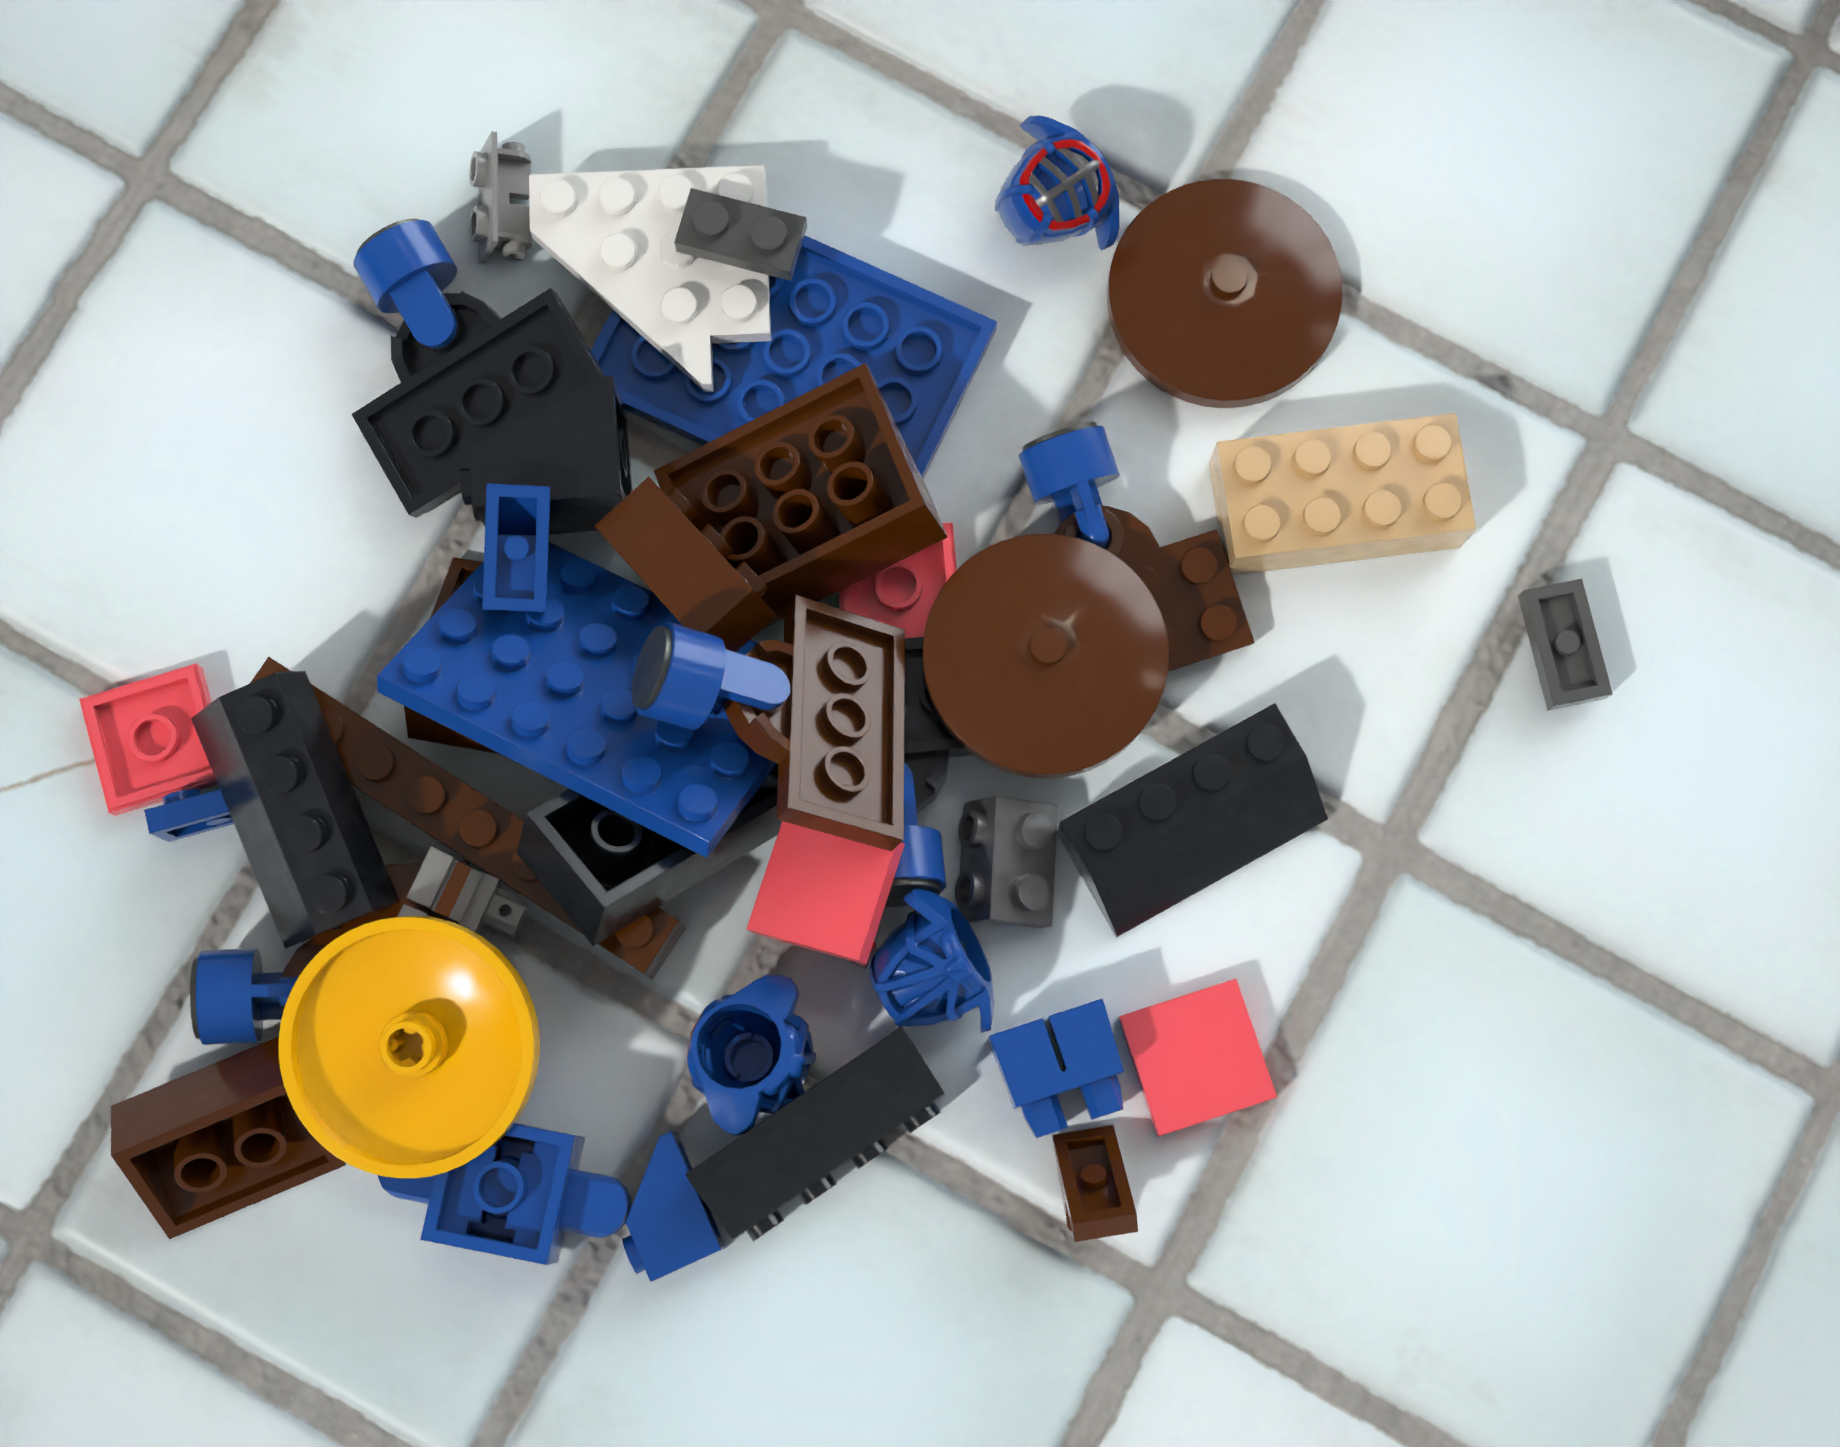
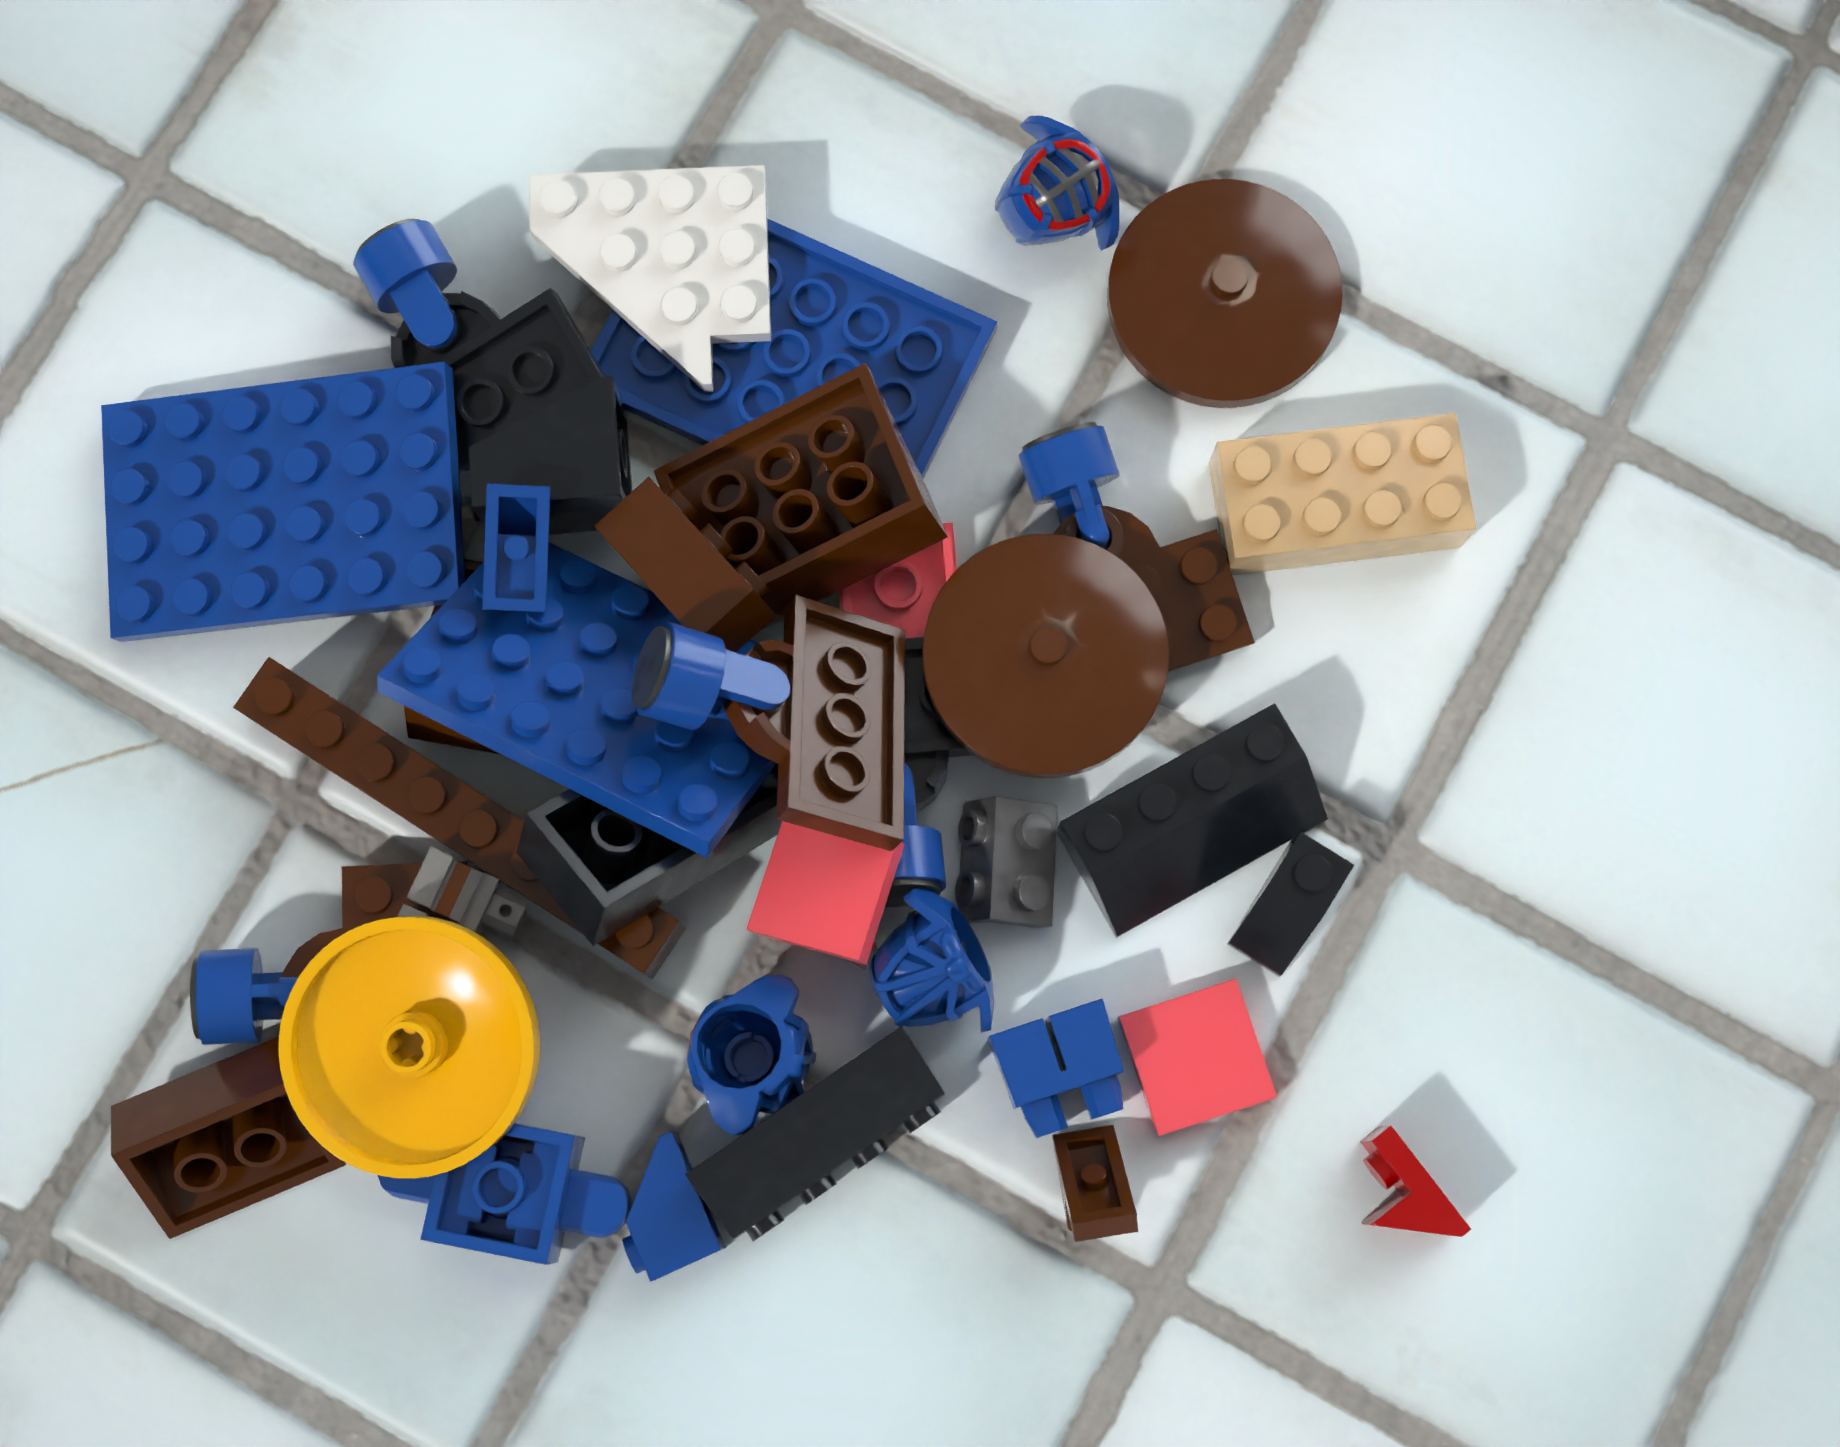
coral tile [79,663,218,816] -> none
blue plate [144,789,234,842] -> none
black slope [191,671,400,949] -> none
light grey hinge [469,131,532,264] -> none
dark grey plate [674,188,807,281] -> none
dark grey plate [1518,579,1613,711] -> none
none -> blue plate [101,362,465,642]
none -> black slope [1227,832,1354,977]
none -> red slope [1360,1125,1471,1237]

